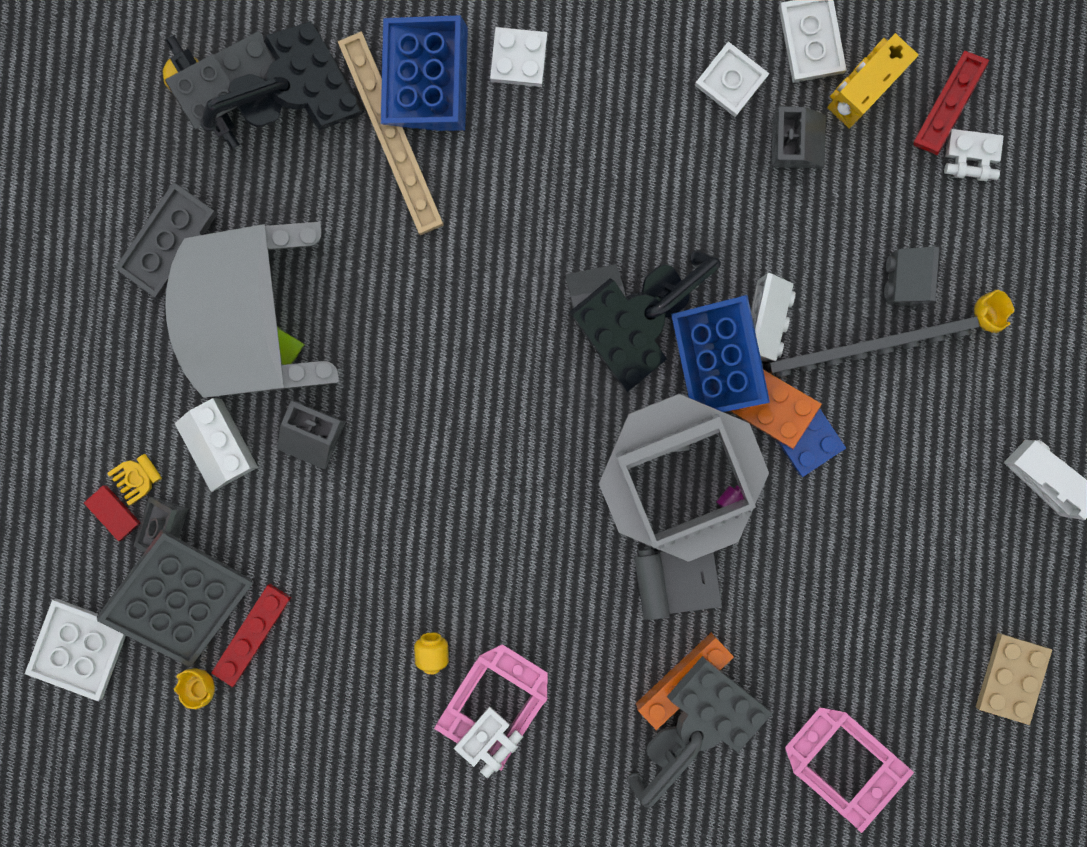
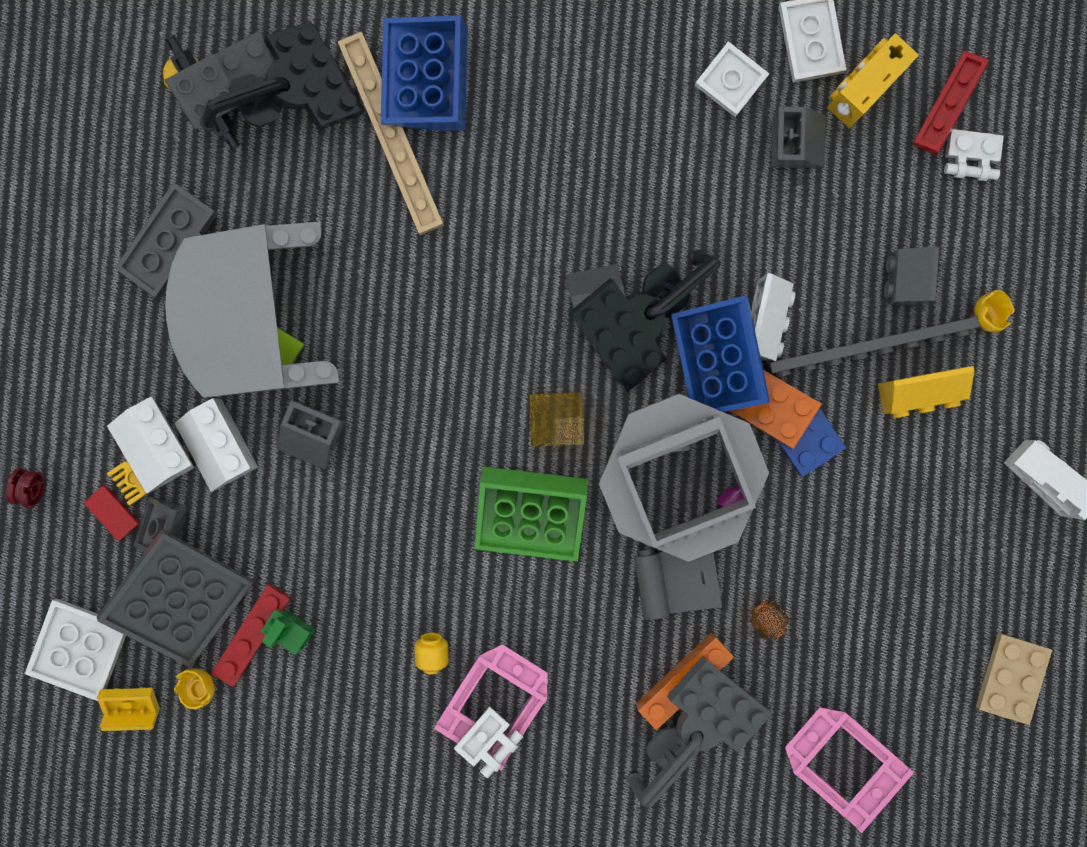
white plate [490,27,547,87] -> none
none -> dark red wheel [6,468,44,508]
none -> yellow bracket [97,688,160,731]
none -> white slope [107,397,195,494]
none -> green brick [260,609,316,655]
none -> bright green slope [474,467,588,562]
none -> clear yellow slope [529,392,584,446]
none -> clear orange head [750,599,789,640]
none -> yellow slope [878,366,975,418]

